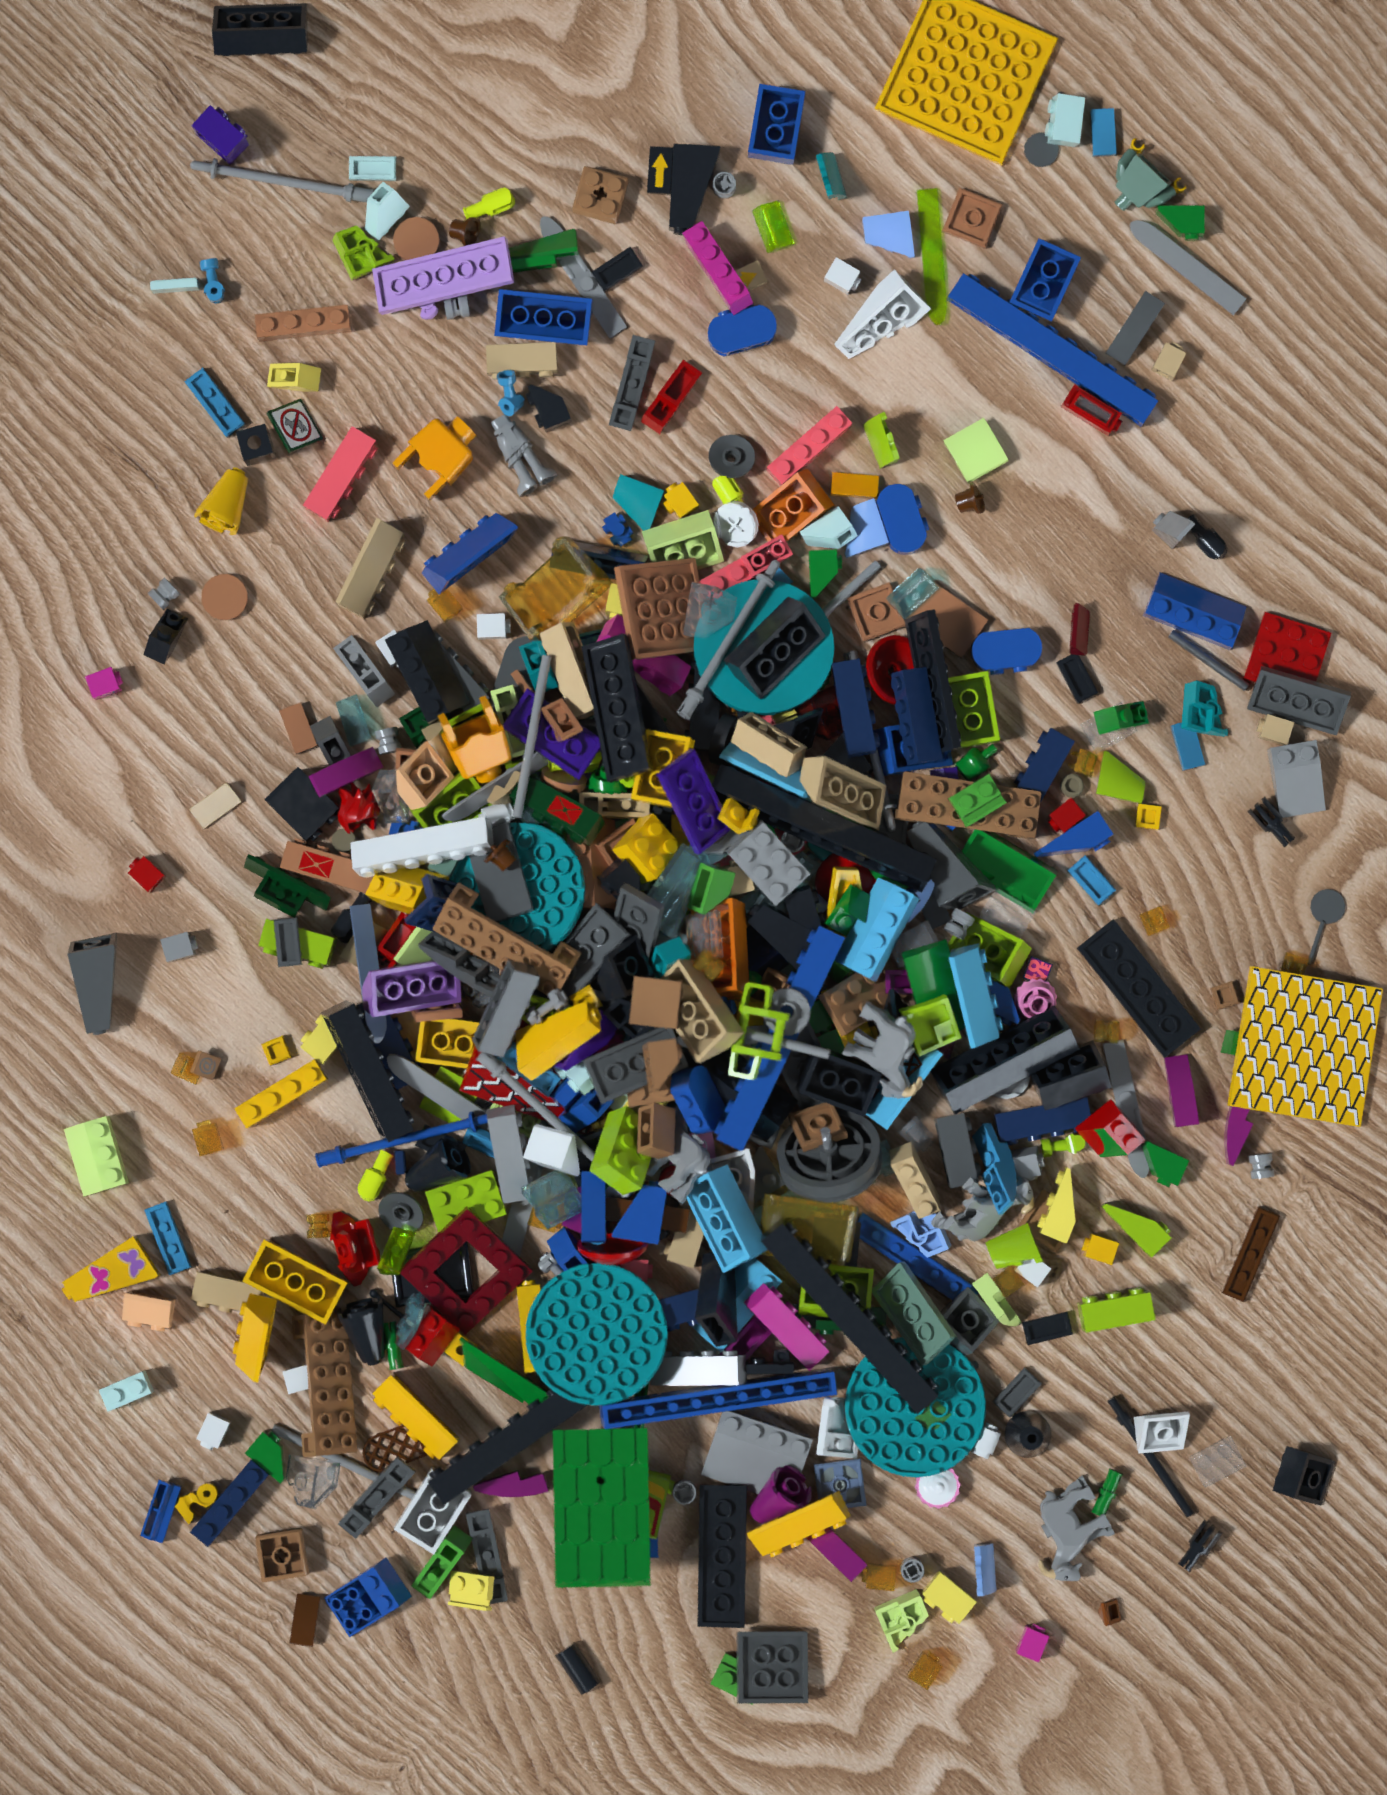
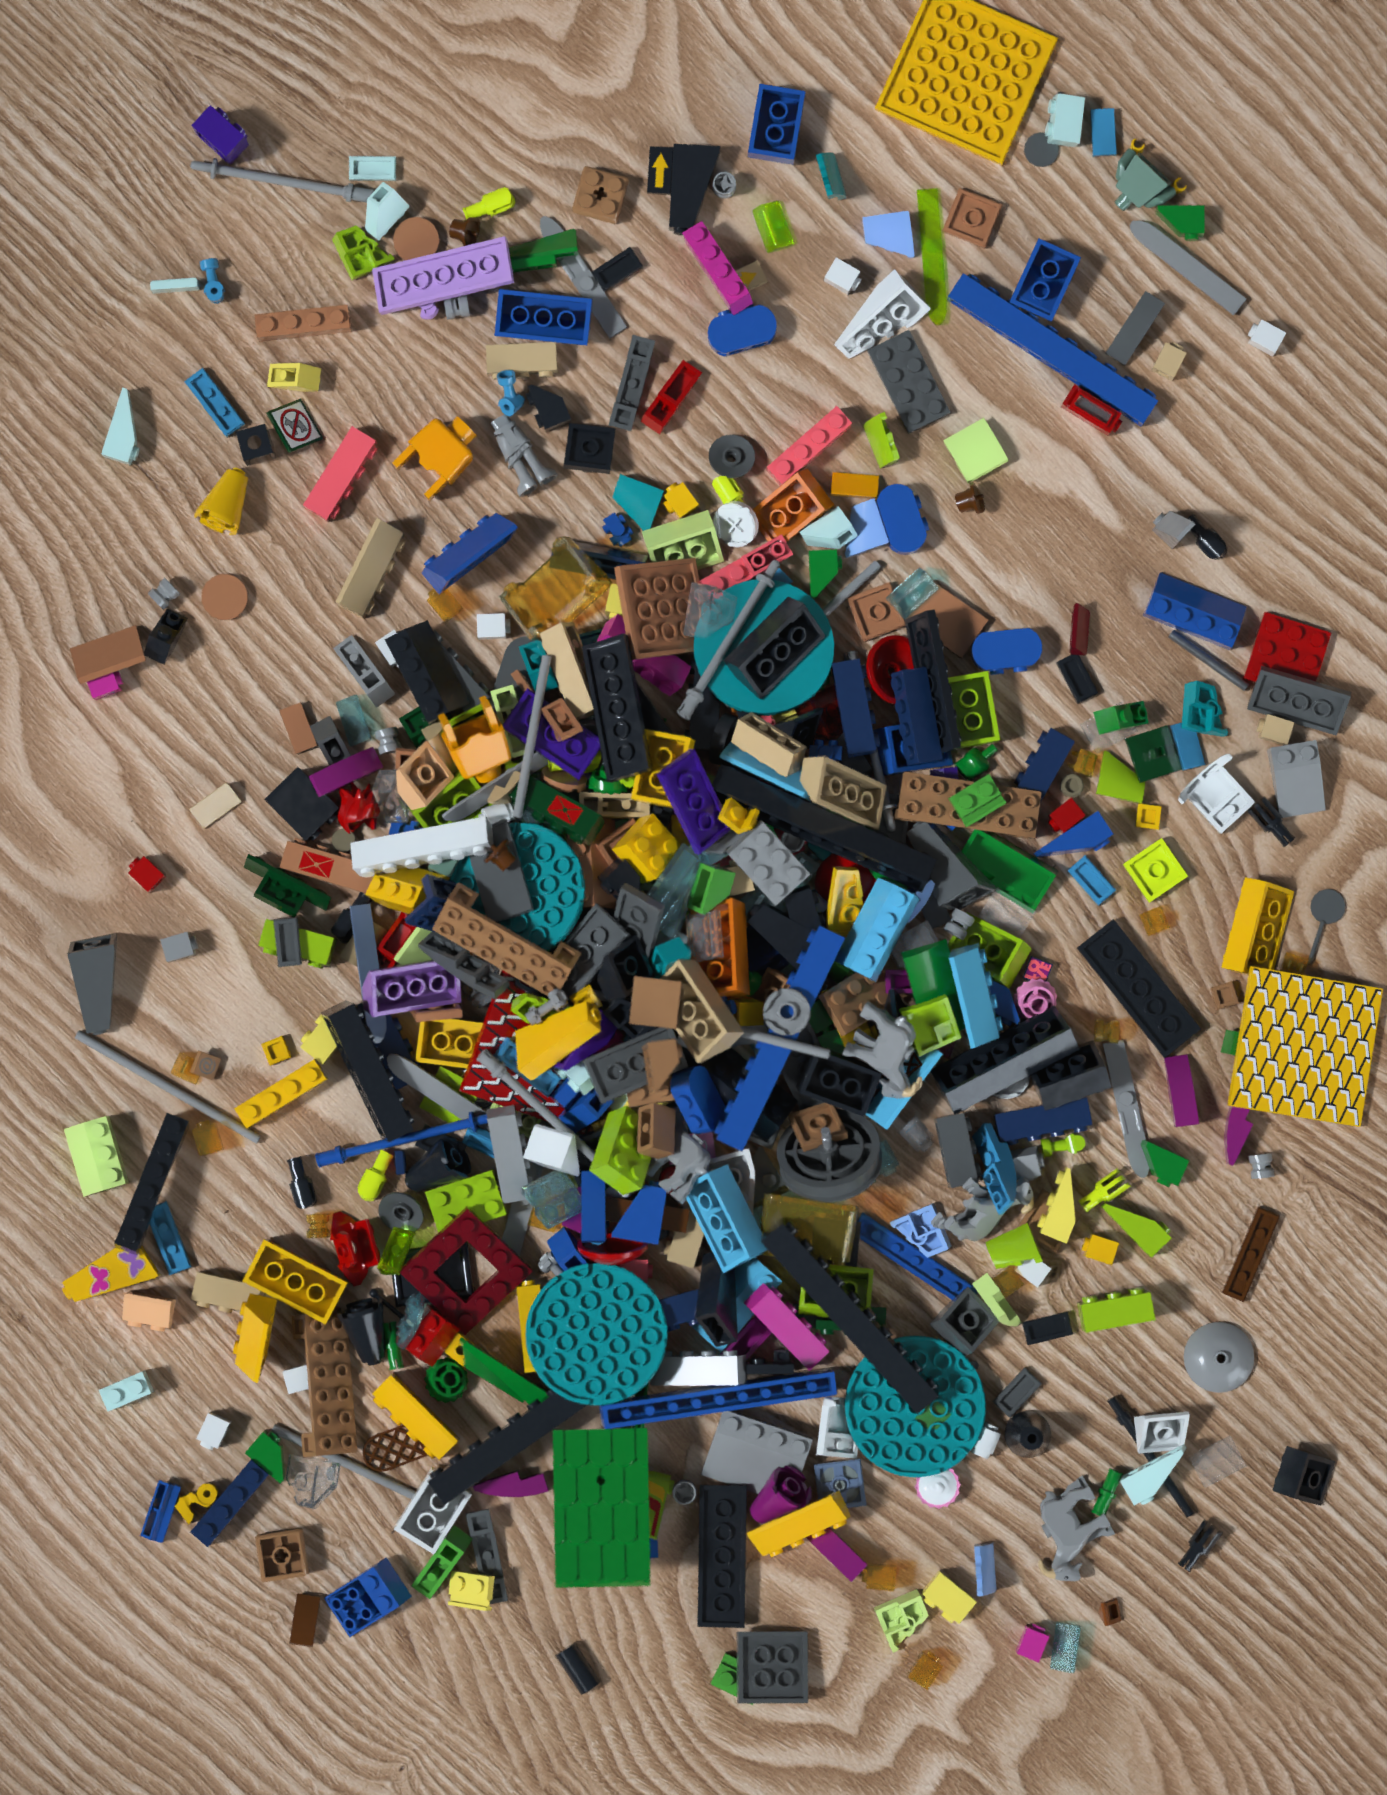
black slope [212,3,308,56] -> none
dark grey slope [338,1456,416,1539] -> none
brick [472,959,540,1057] -> none
clear yellow wheel [692,948,725,981] -> none
lime bar [729,982,790,1080] -> none
green slope [825,884,870,936] -> none
sand green plate [872,1261,956,1366] -> none
tan brick [890,1142,941,1219] -> none
light grey wheel [900,1557,924,1583] -> none
red slope [1075,1099,1146,1157] -> none
none -> nougat tile [70,625,146,684]
none -> light grey piece [75,1030,261,1144]
none -> light aqua slope [101,388,139,465]
none -> black arch [114,1113,190,1256]
none -> black arm [287,1156,317,1209]
none -> green piece [424,1357,469,1403]
none -> black hinge [564,423,616,474]
none -> blue piece [809,740,843,761]
none -> dark grey plate [867,330,950,434]
none -> clear light blue slope [1050,1622,1081,1673]
none -> neon yellow arm [1078,1168,1131,1213]
none -> light aqua slope [1120,1444,1186,1505]
none -> neon yellow plate [1122,838,1188,903]
none -> dark green piece [1125,725,1182,783]
none -> white piece [1178,754,1255,834]
none -> light grey dish [1184,1322,1254,1393]
none -> yellow slope [1221,877,1295,975]
none -> white brick [1248,320,1286,356]

